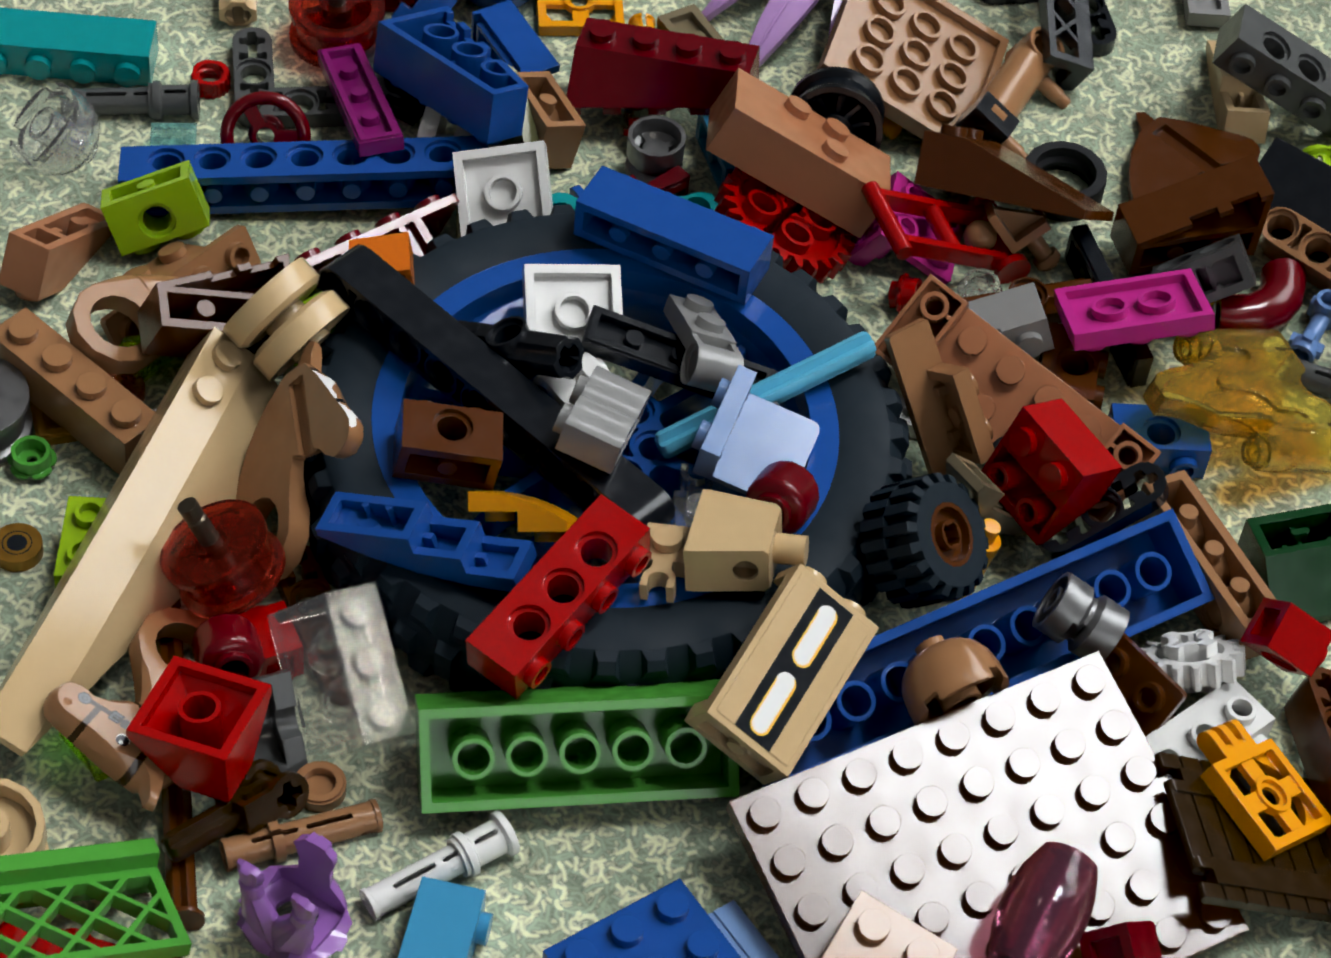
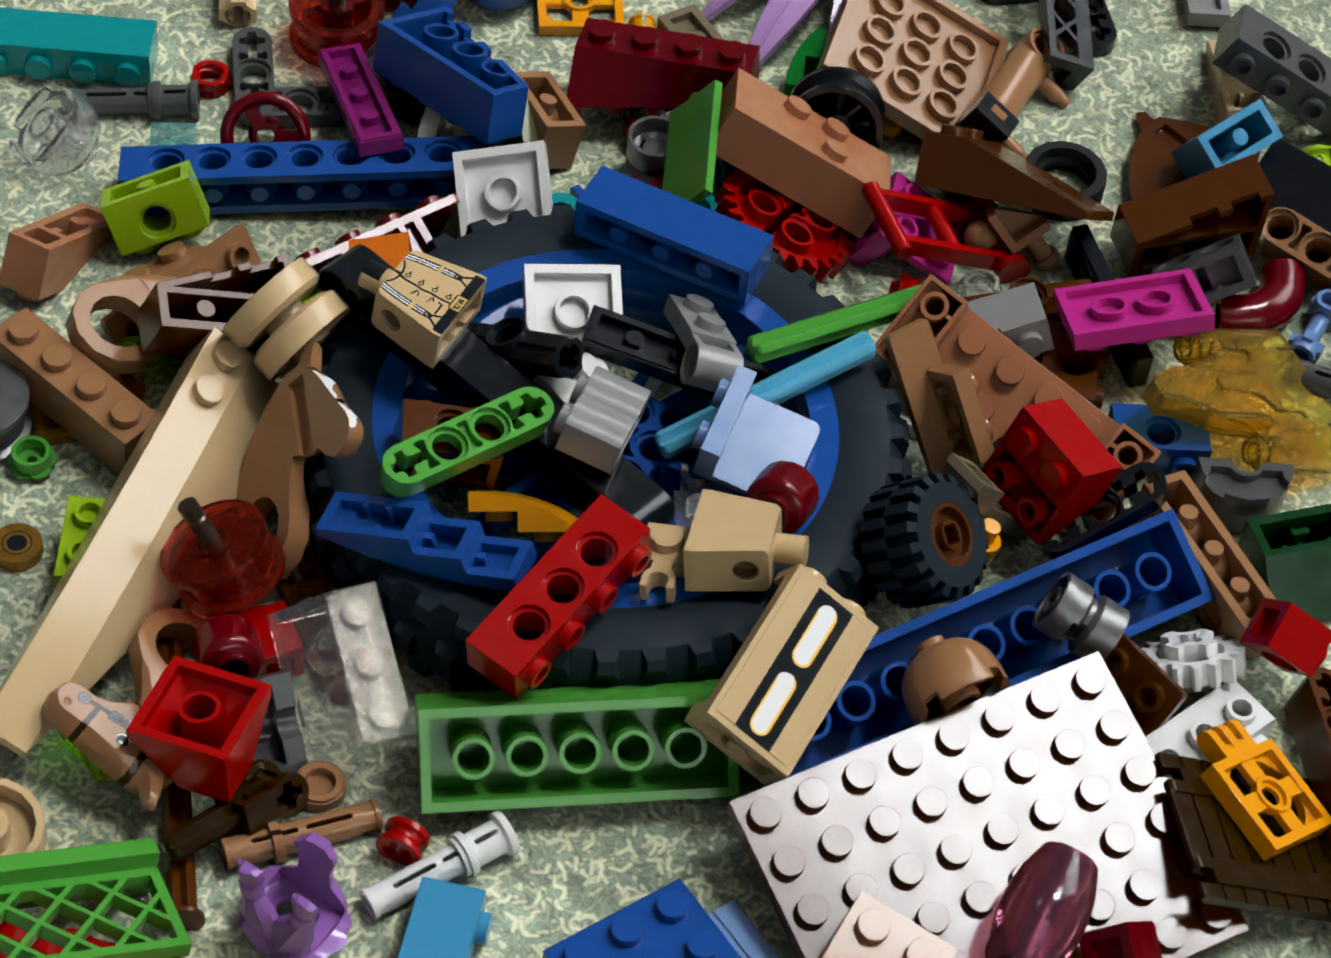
blue window [471,0,560,74] -> none
none -> tan torso [358,250,487,369]
none -> red bush [376,816,430,866]
none -> bright green beam [378,386,554,497]
none -> bright green piece [662,79,723,204]
none -> bright green axle [745,283,923,364]
none -> green slope [784,28,827,97]
none -> dark azure brick [1170,98,1283,179]
none -> dark grey cylinder [1191,457,1294,534]

